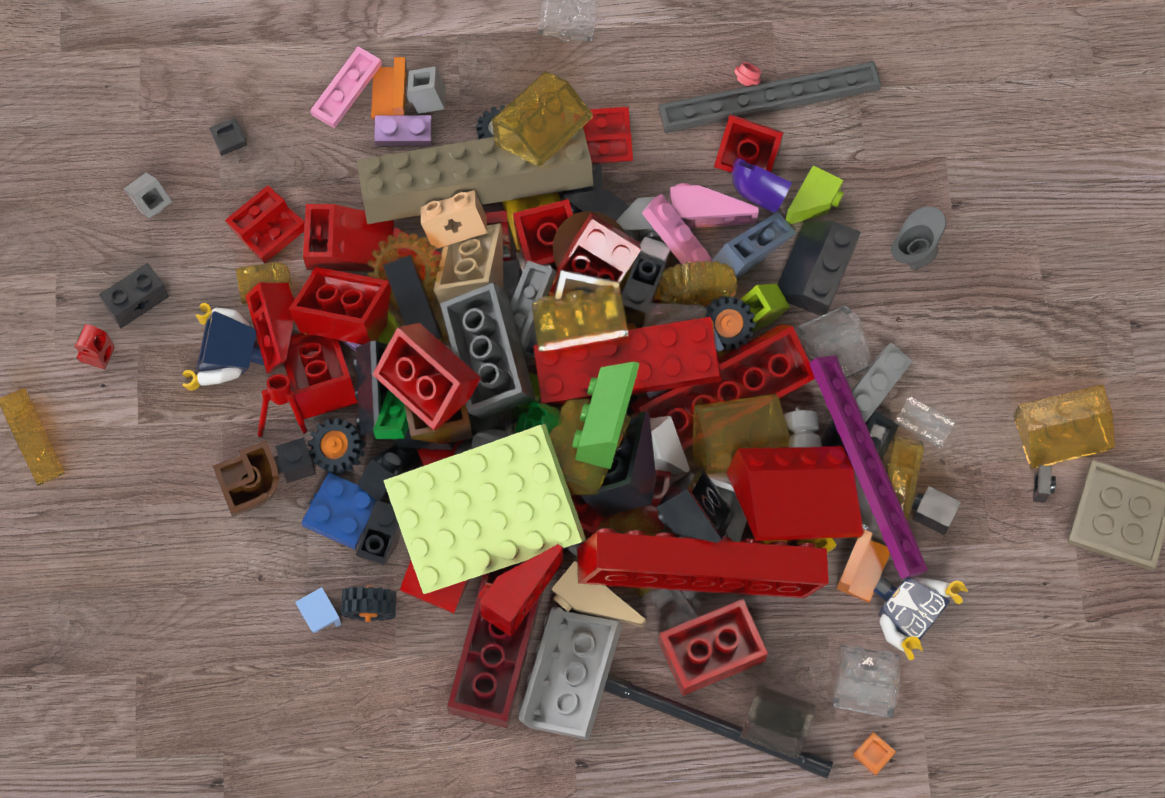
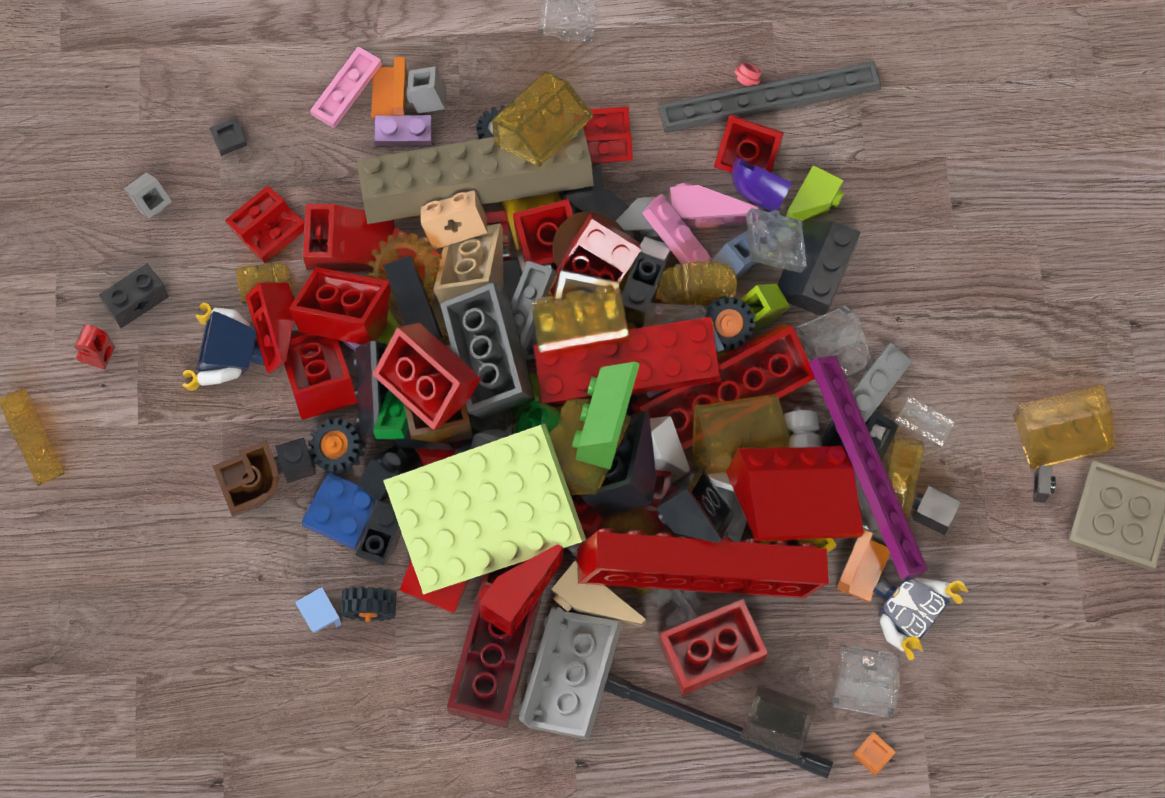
red plant [258,374,307,437] -> none
dark grey piece [891,207,946,271] -> none
none -> clear plate [746,208,807,273]

